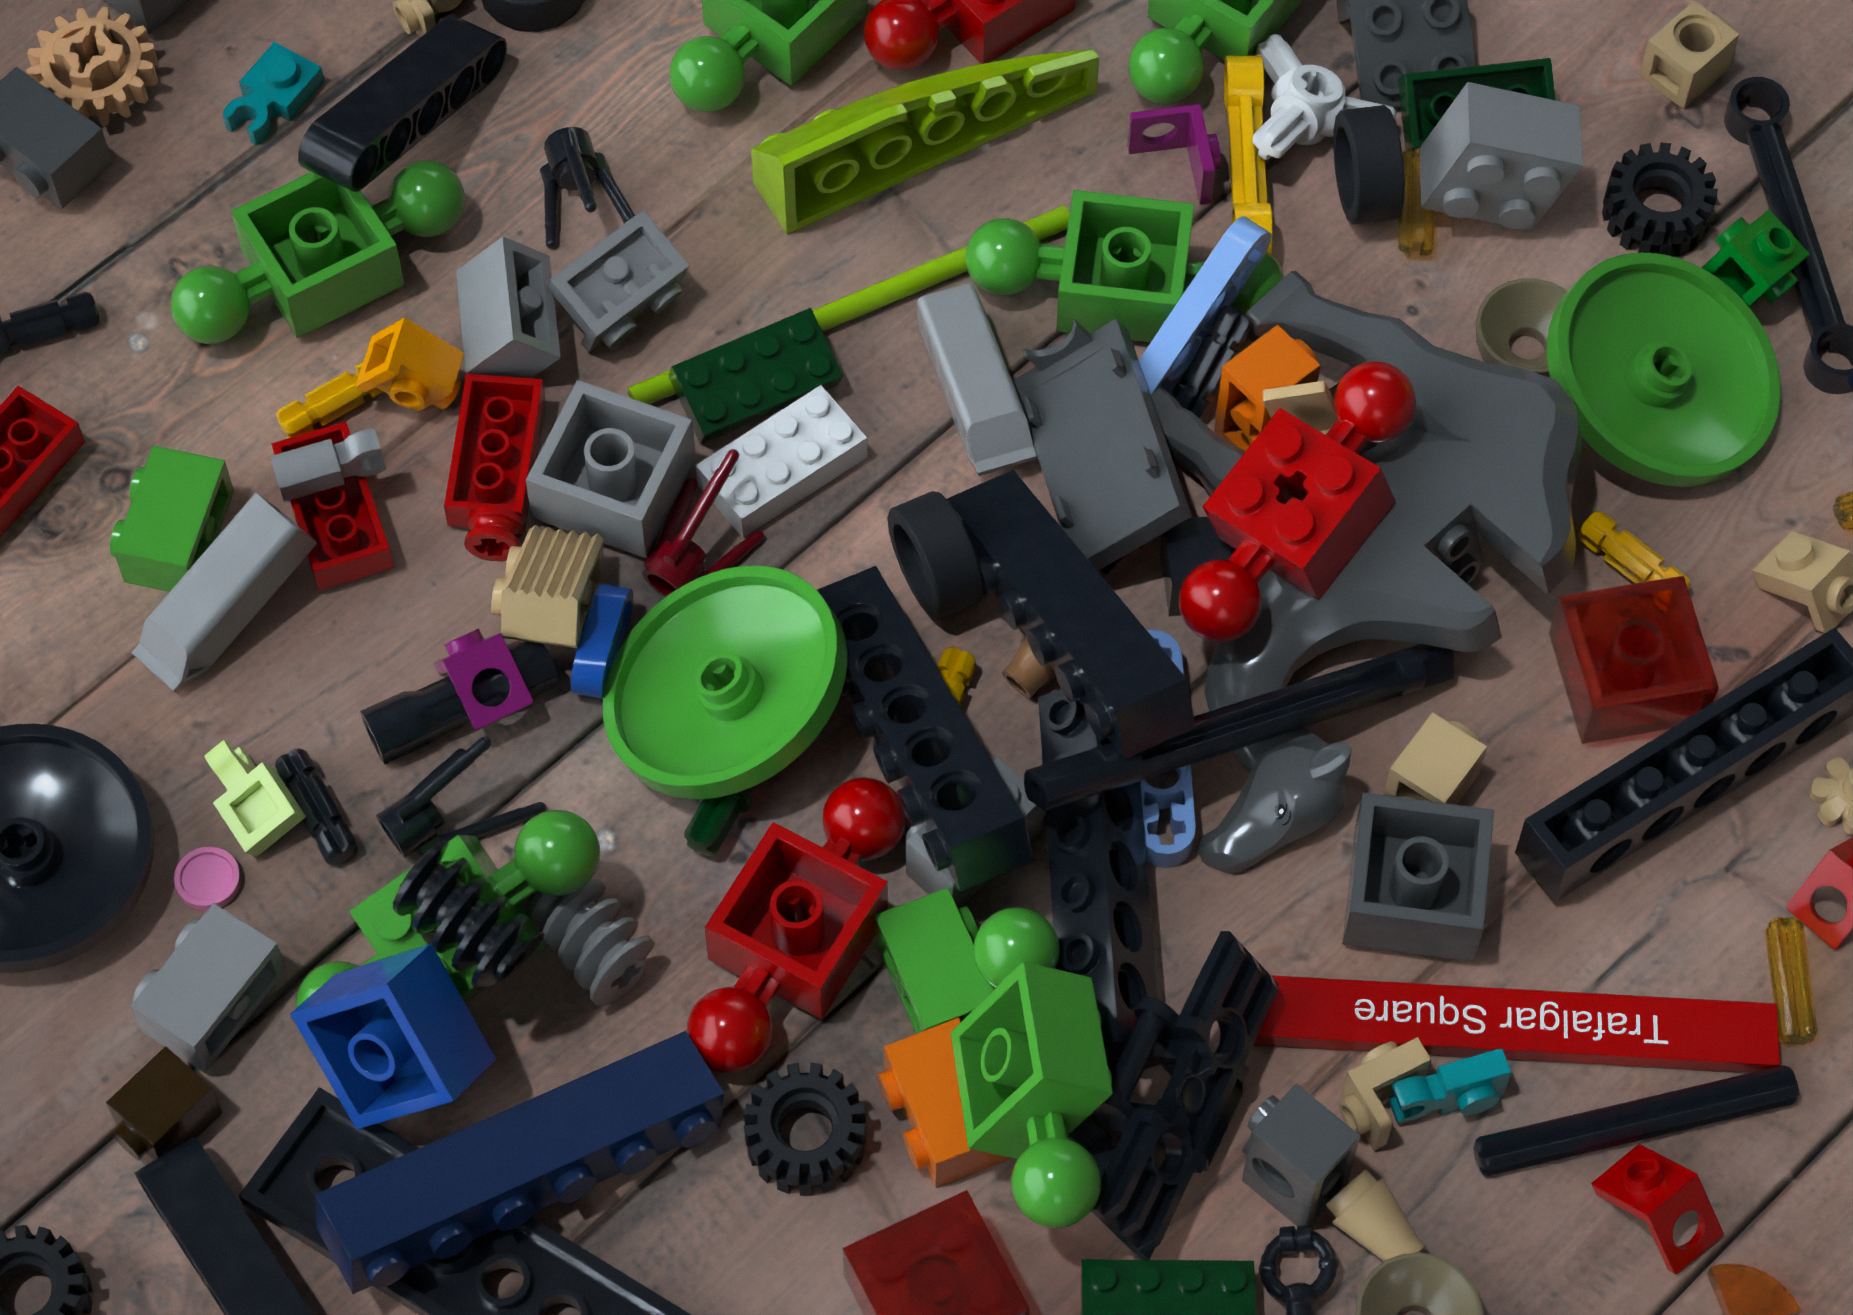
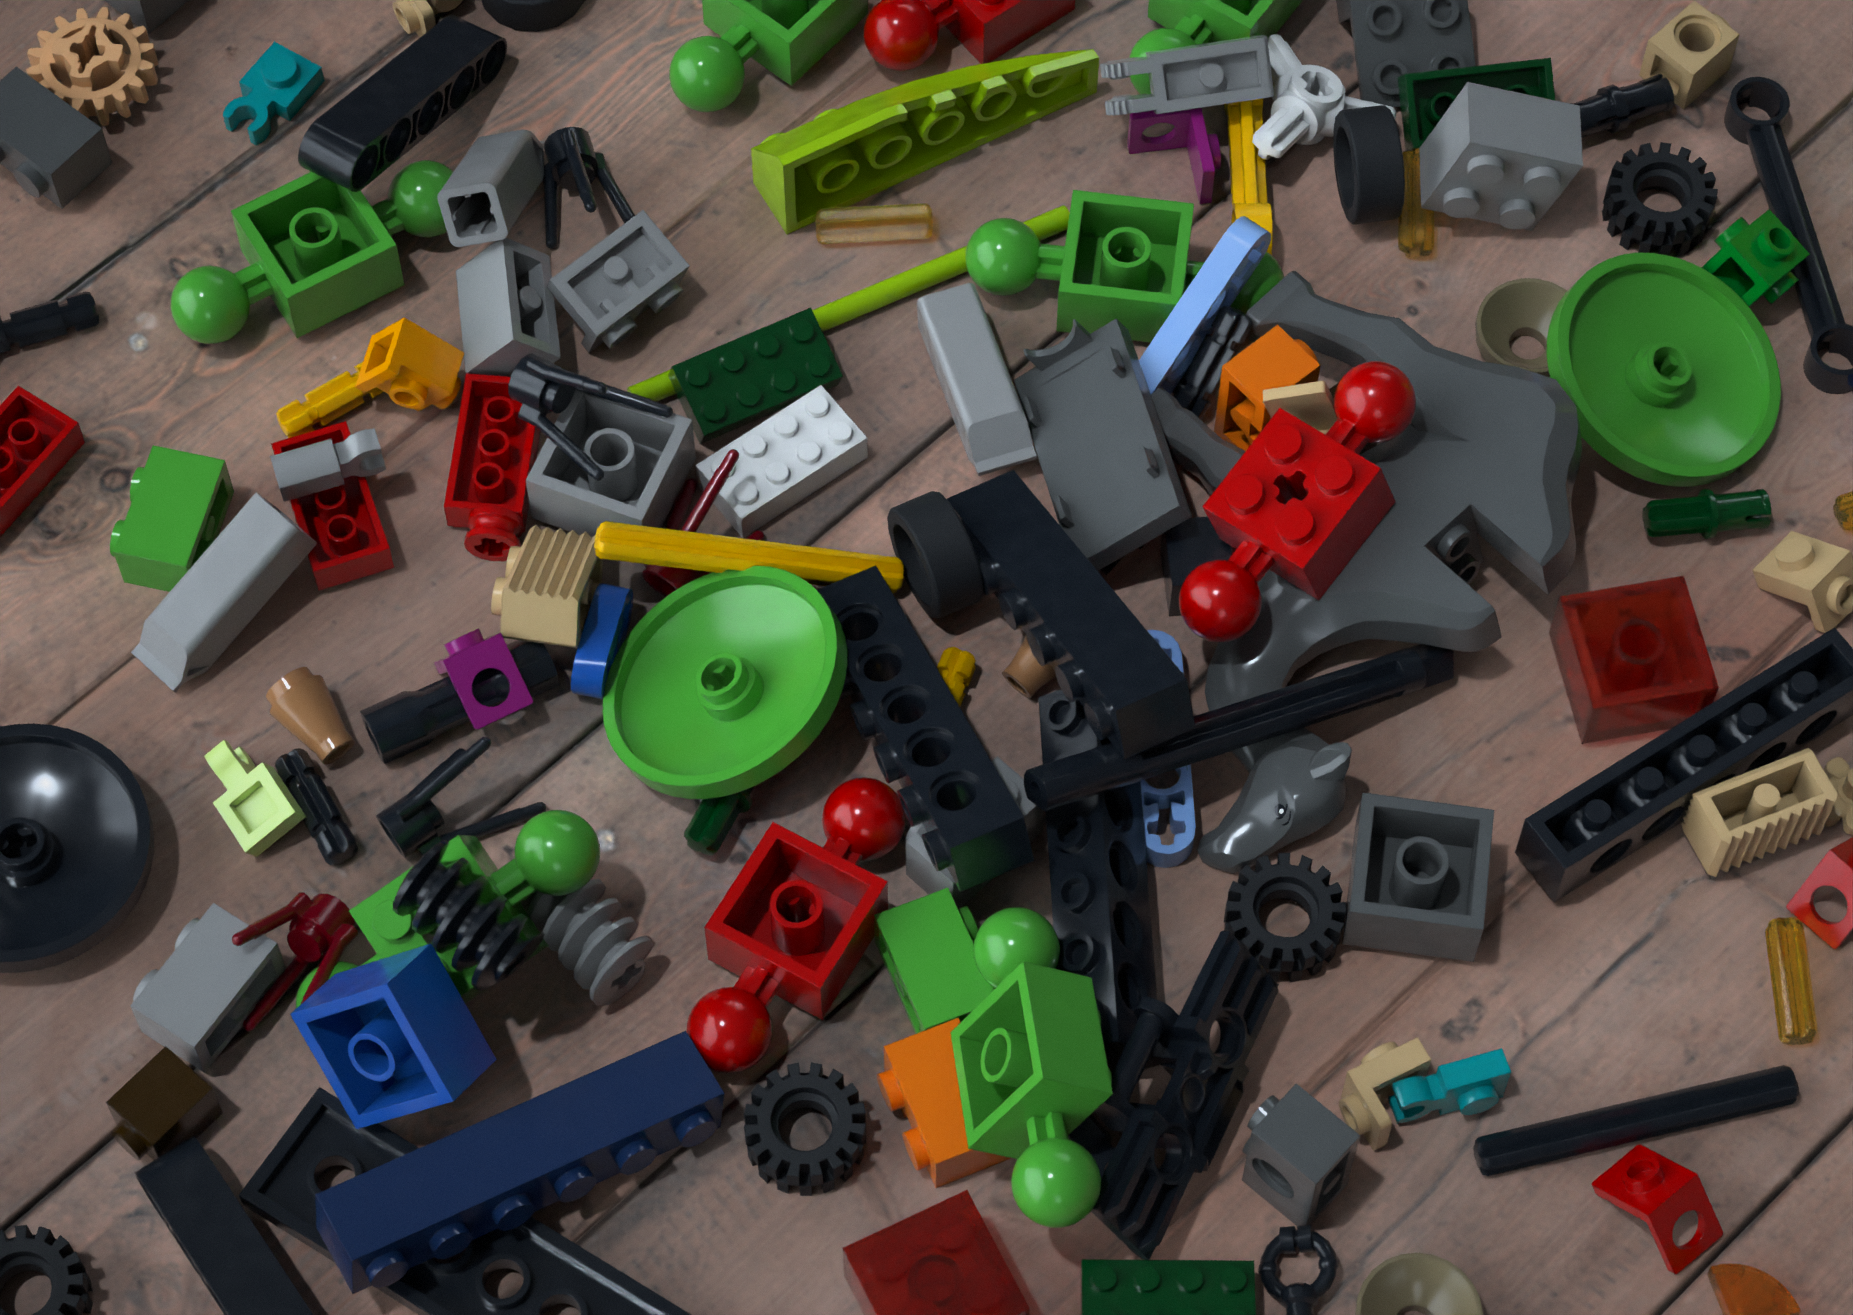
bright pink piece [174,847,241,911] -> none
red tile [1254,975,1780,1073] -> none
tan cone [1326,1169,1426,1261] -> none
tan brick [1384,712,1487,805] -> none
yellow axle [1578,511,1691,608] -> none
none -> dark red plant [232,892,358,1031]
none -> medium nougat cone [266,667,355,765]
none -> light grey piece [437,130,545,247]
none -> black plant [508,353,673,481]
none -> yellow axle [594,521,904,593]
none -> clear yellow axle [815,203,933,244]
none -> light grey hinge [1100,35,1274,116]
none -> black tyre [1223,853,1346,982]
none -> black pin [1570,74,1674,138]
none -> dark green axle [1642,489,1771,539]
none -> tan brick [1681,748,1838,877]

